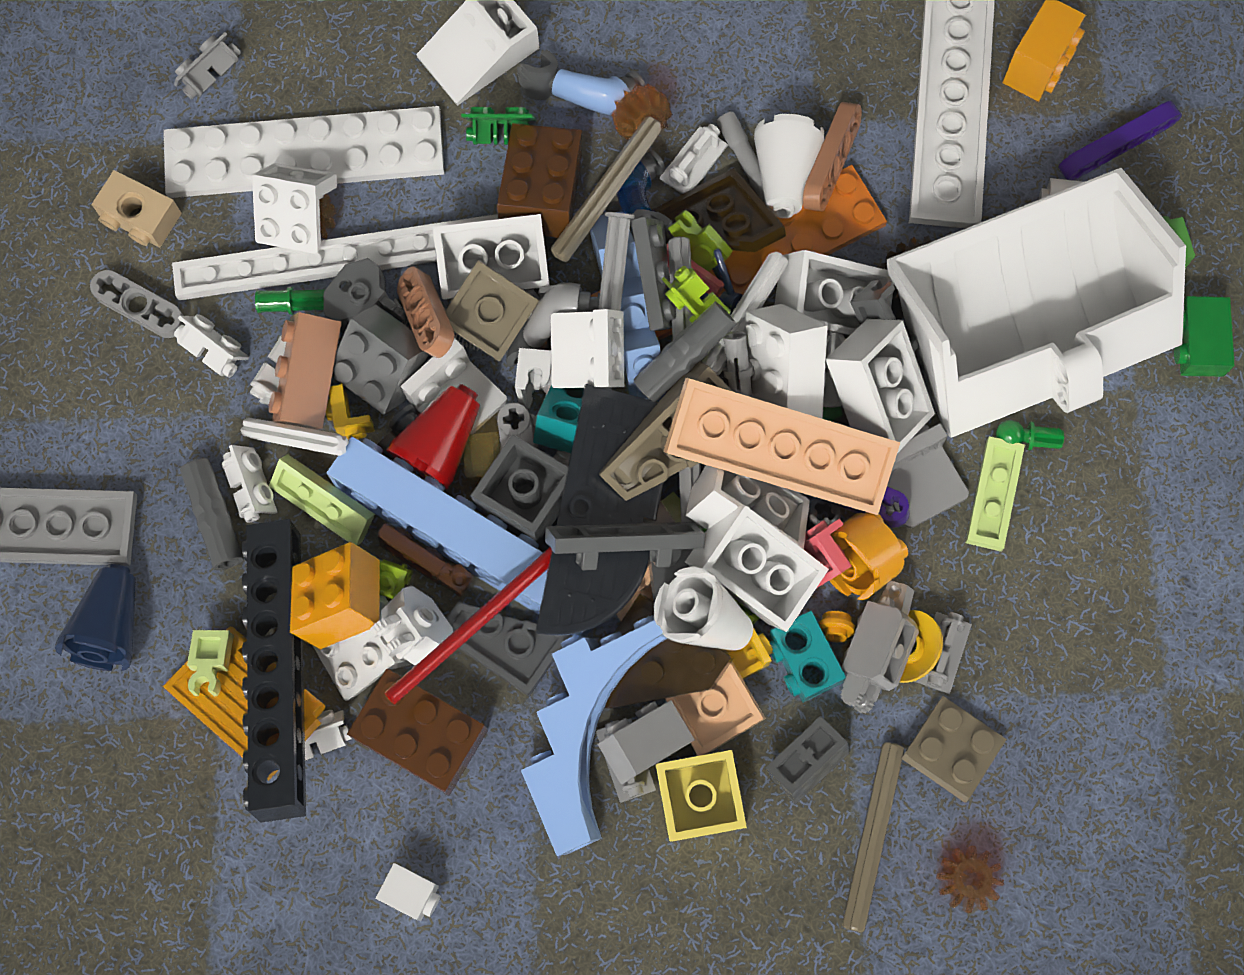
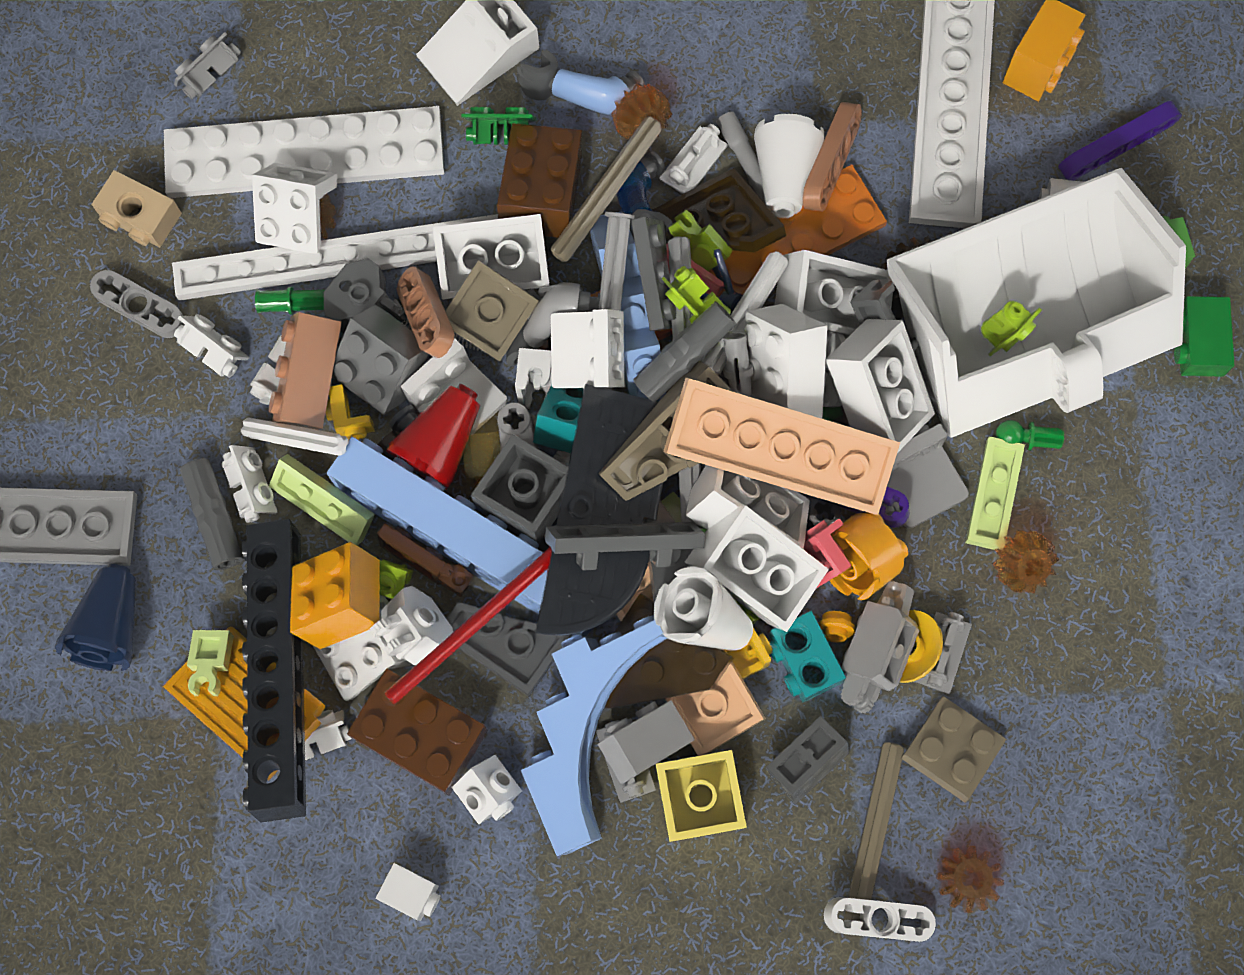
none -> white brick [452,755,522,824]
none -> white beam [824,897,936,942]
none -> lime hinge [981,301,1042,357]
none -> clear orange gear [992,530,1059,594]

